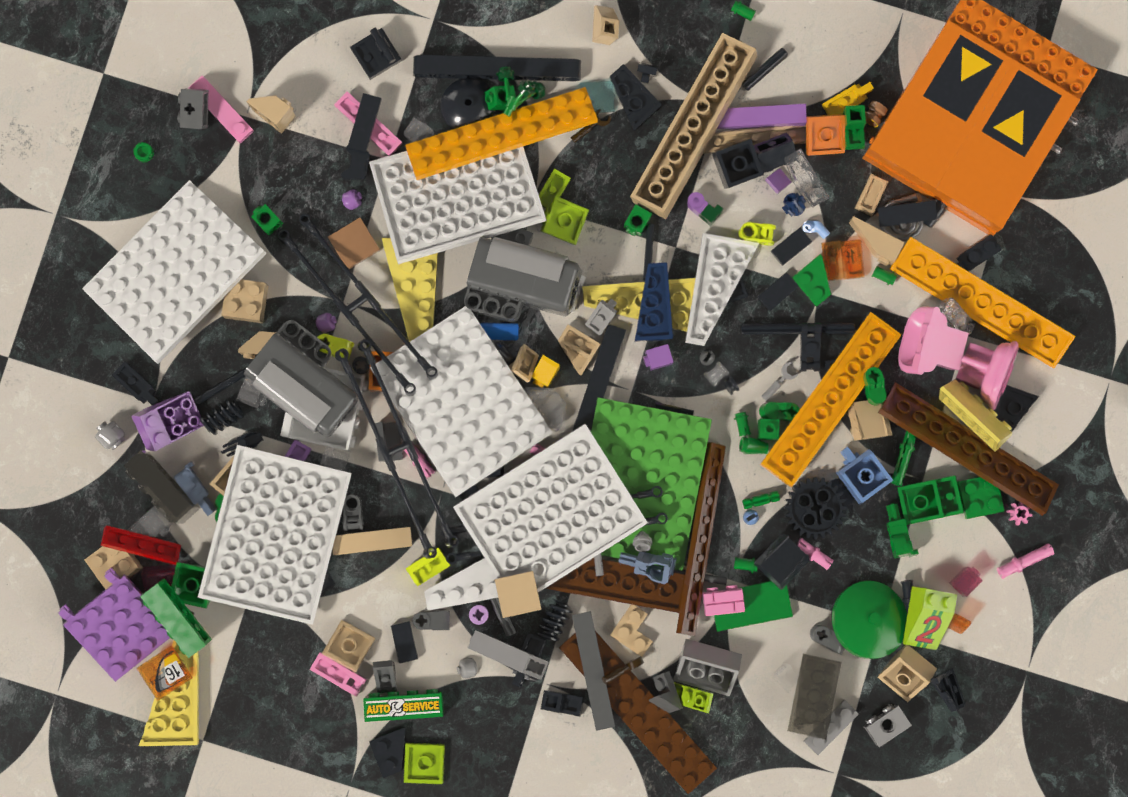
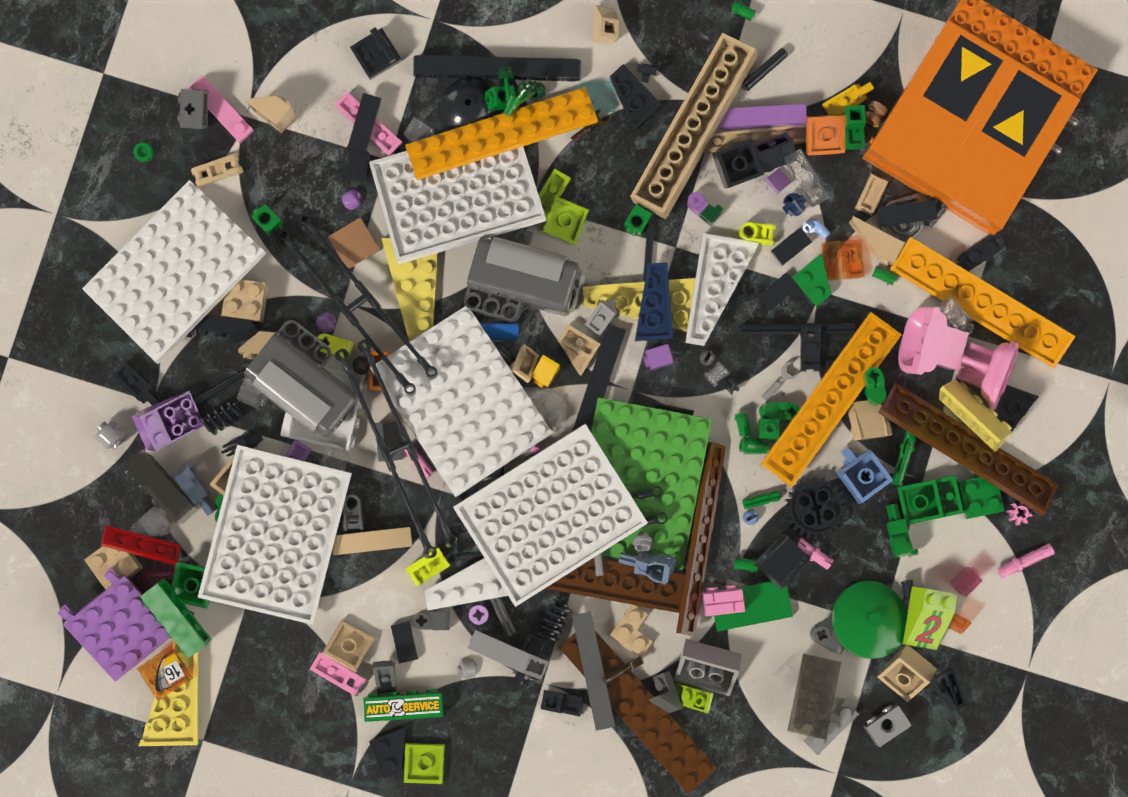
tan tile [494,571,541,618] -> none
none -> black brick [186,315,259,342]
none -> tan plate [191,154,244,188]

